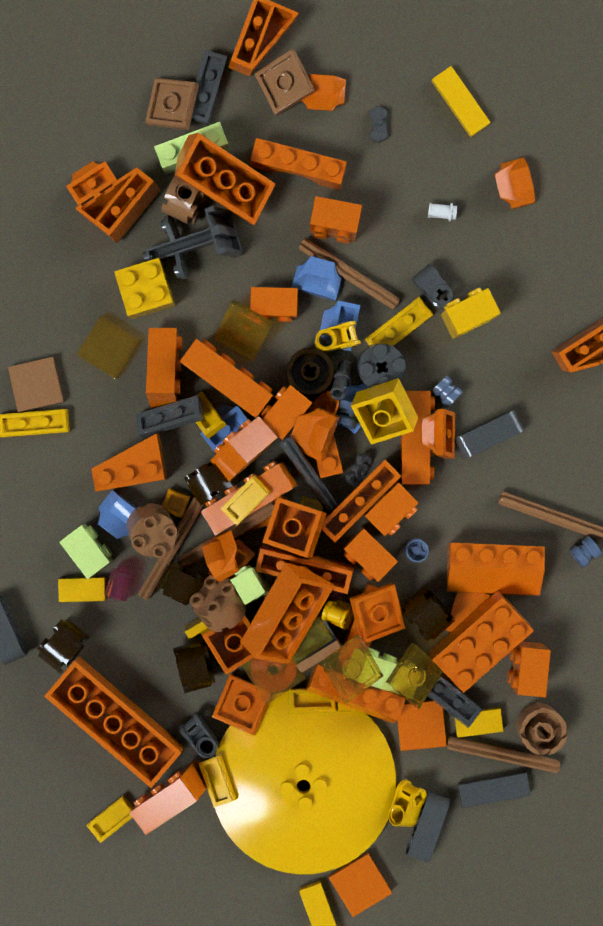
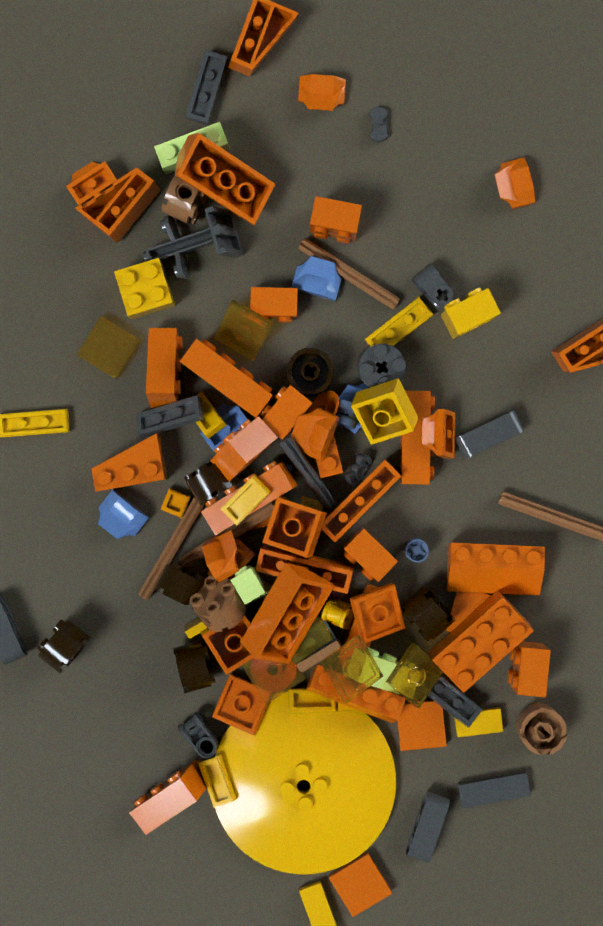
medium nougat tile [8,357,64,412] -> none
orange brick [44,656,184,788] -> none
yellow tile [58,577,106,602] -> none
yellowish green brick [59,524,113,579] -> none
yellow tile [86,795,133,843] -> none
clear pink brick [105,565,134,601] -> none
medium nougat brick [127,503,177,558] -> none
medium nougat tile [145,78,199,130] -> none
orange arch [250,138,347,190] -> none
medium nougat tile [255,49,315,116] -> none
yellow piece [314,321,361,352] -> none
medium blue slope [320,301,361,352] -> none
dark grey pin [330,360,353,400] -> none
orange brick [363,482,418,536] -> none
yellow piece [388,779,427,827] -> none
white pin [428,203,457,222] -> none
yellow tile [431,66,491,138] -> none
sand blue wheel [431,375,463,408] -> none
medium nougat axle [447,736,560,773] -> none
sand blue wheel [569,536,602,568] -> none

